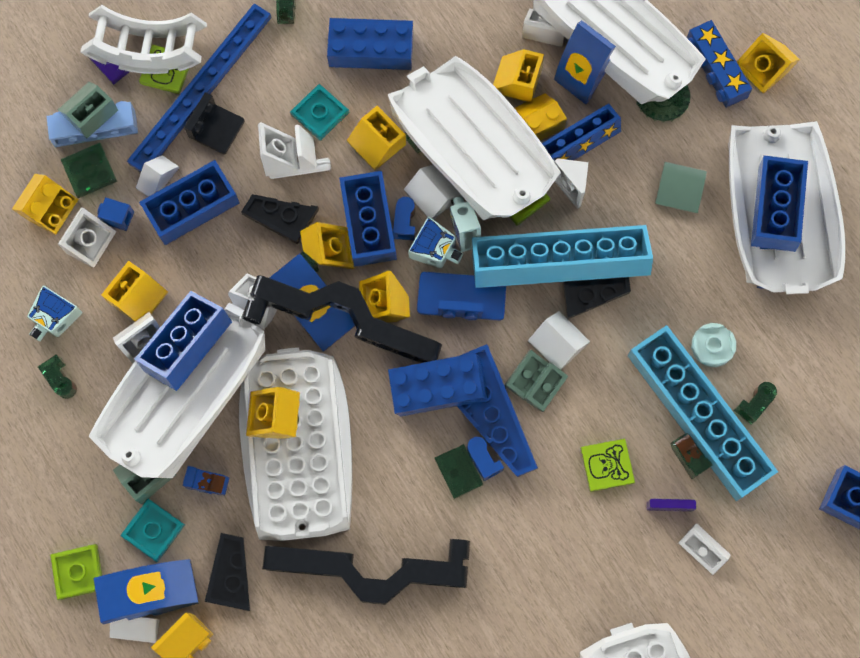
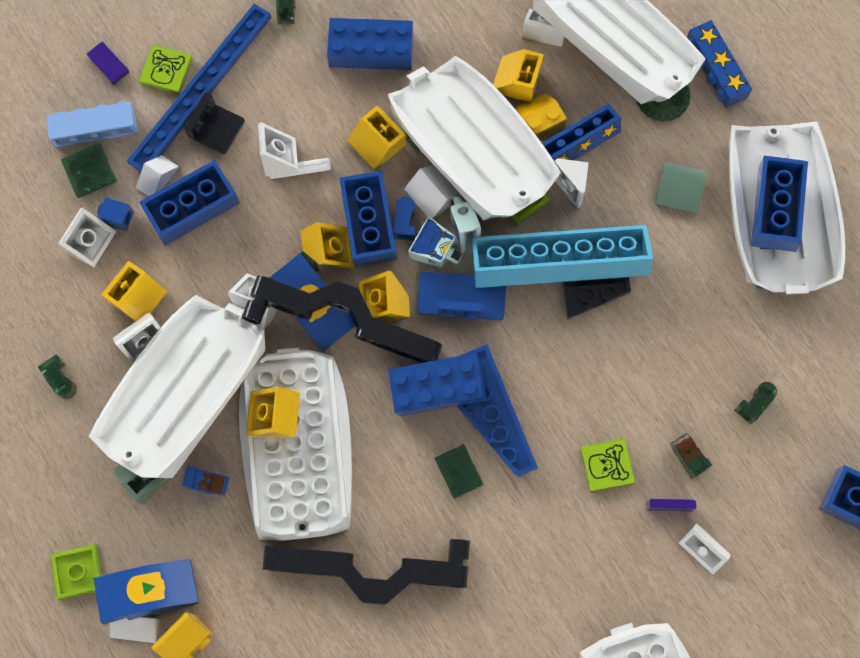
yellow slope [12,174,79,235] -> none
torso [27,285,83,342] -> none
sand green slope [57,82,118,138] -> none
white fence [80,5,207,74] -> none
teal tile [120,498,185,562] -> none
blue brick [134,291,232,391] -> none
black wing [205,533,250,611] -> none
black wing [241,194,319,244] -> none
teal tile [290,84,350,141] -> none
white slope [295,125,317,170] -> none
blue leg [467,437,504,481] -> none
sand green slope [505,350,568,412] -> none
white slope [528,311,590,370] -> none
blue slope [554,20,616,104] -> none
medium azure brick [628,325,778,501] -> none
light aqua tile [691,323,736,367] -> none
yellow slope [737,33,800,93] -> none

